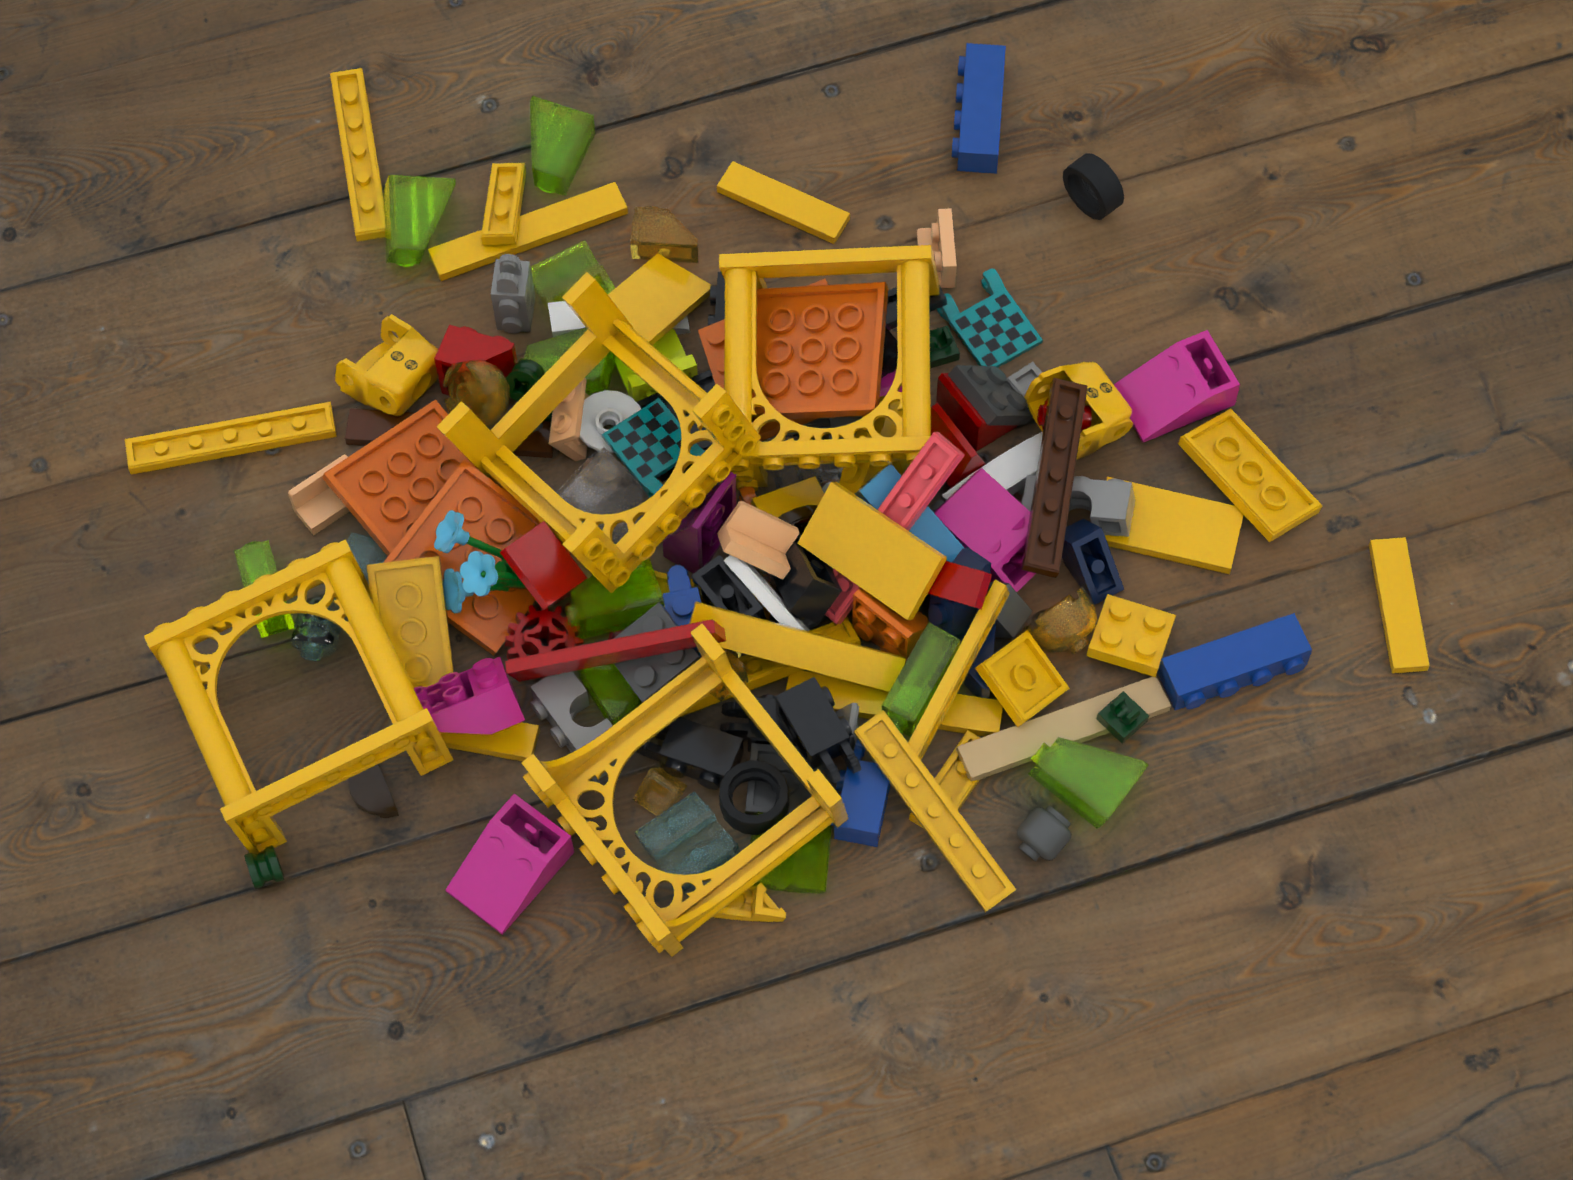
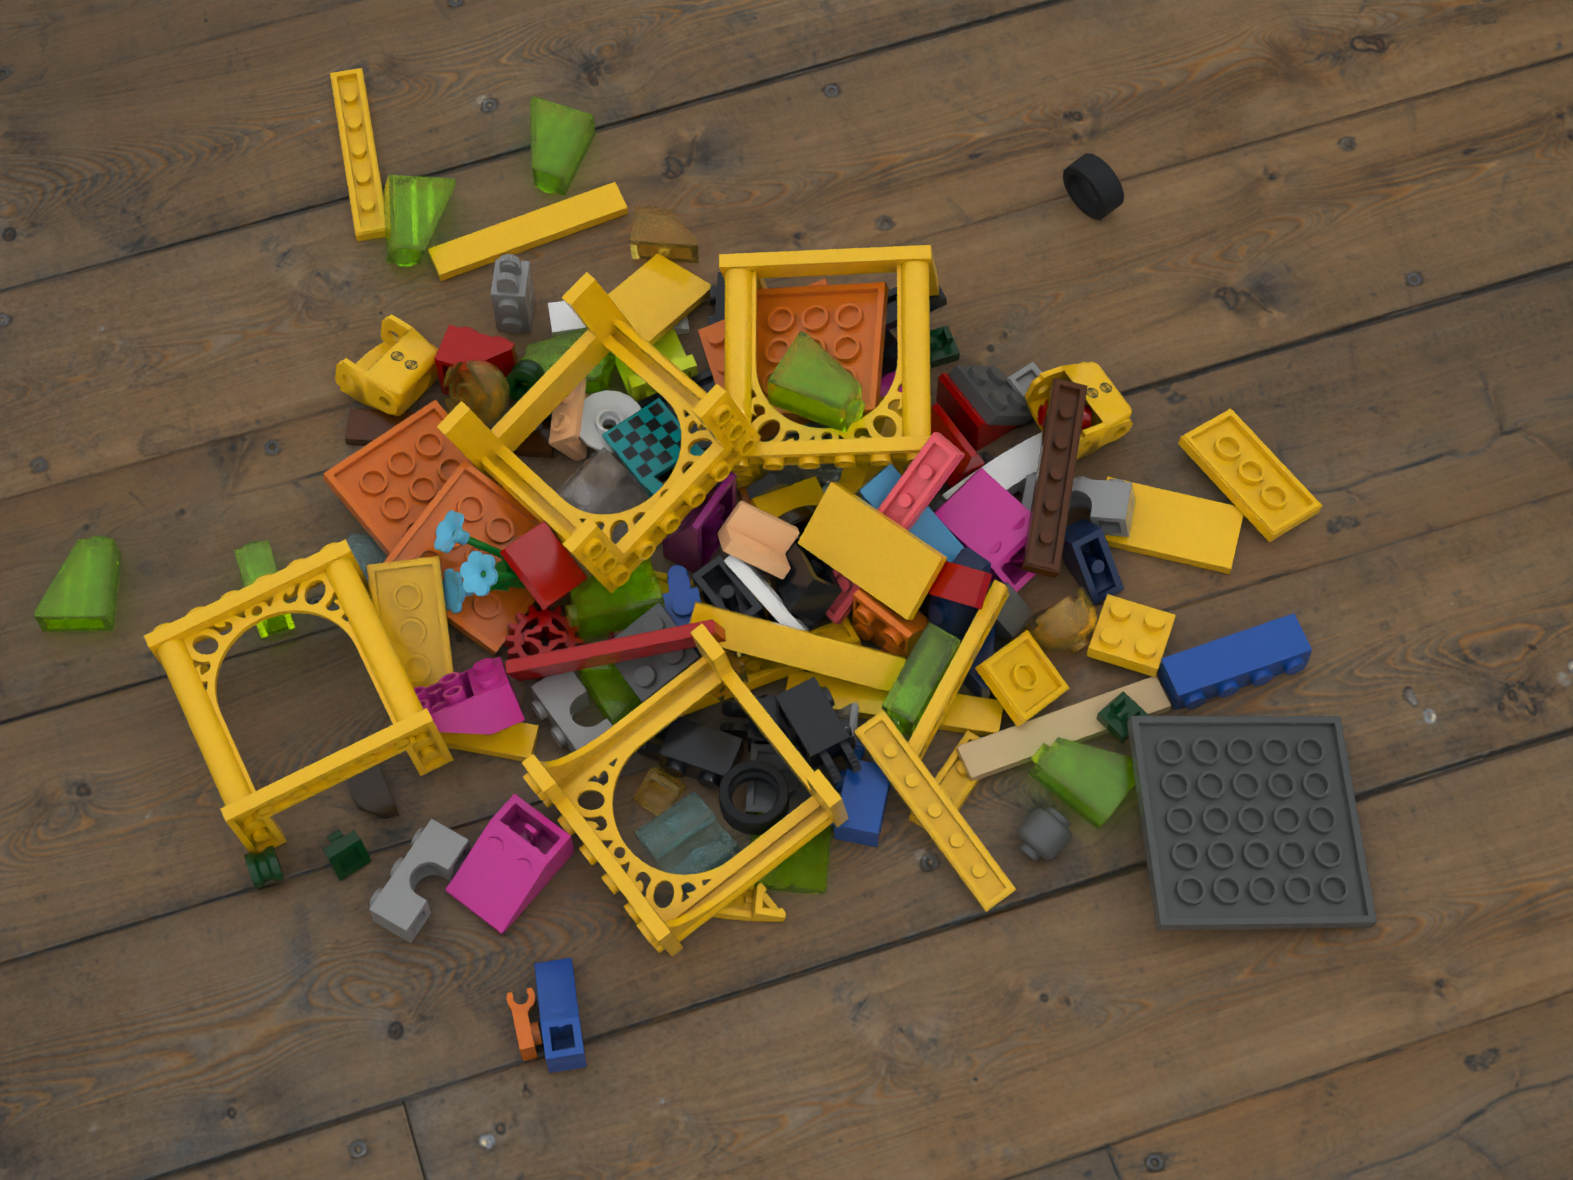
yellow tile [125,401,337,475] -> none
light nougat panel [288,454,350,536] -> none
clear light blue head [291,608,341,661] -> none
yellow tile [481,163,526,245] -> none
clear neon green slope [531,240,615,311] -> none
yellow tile [717,161,850,244] -> none
light nougat bracket [917,208,957,288] -> none
teal flag [936,268,1043,368] -> none
blue brick [952,43,1006,174] -> none
dark pink slope [1114,330,1240,443] -> none
yellow tile [1369,537,1430,673] -> none
none -> clear neon green slope [34,536,121,632]
none -> dark green tile [322,829,372,881]
none -> light grey arch [369,819,471,943]
none -> orange plate [506,987,543,1061]
none -> blue slope [534,958,587,1073]
none -> dark grey tile [746,472,796,500]
none -> clear neon green slope [768,331,865,433]
none -> dark grey plate [1127,716,1377,931]

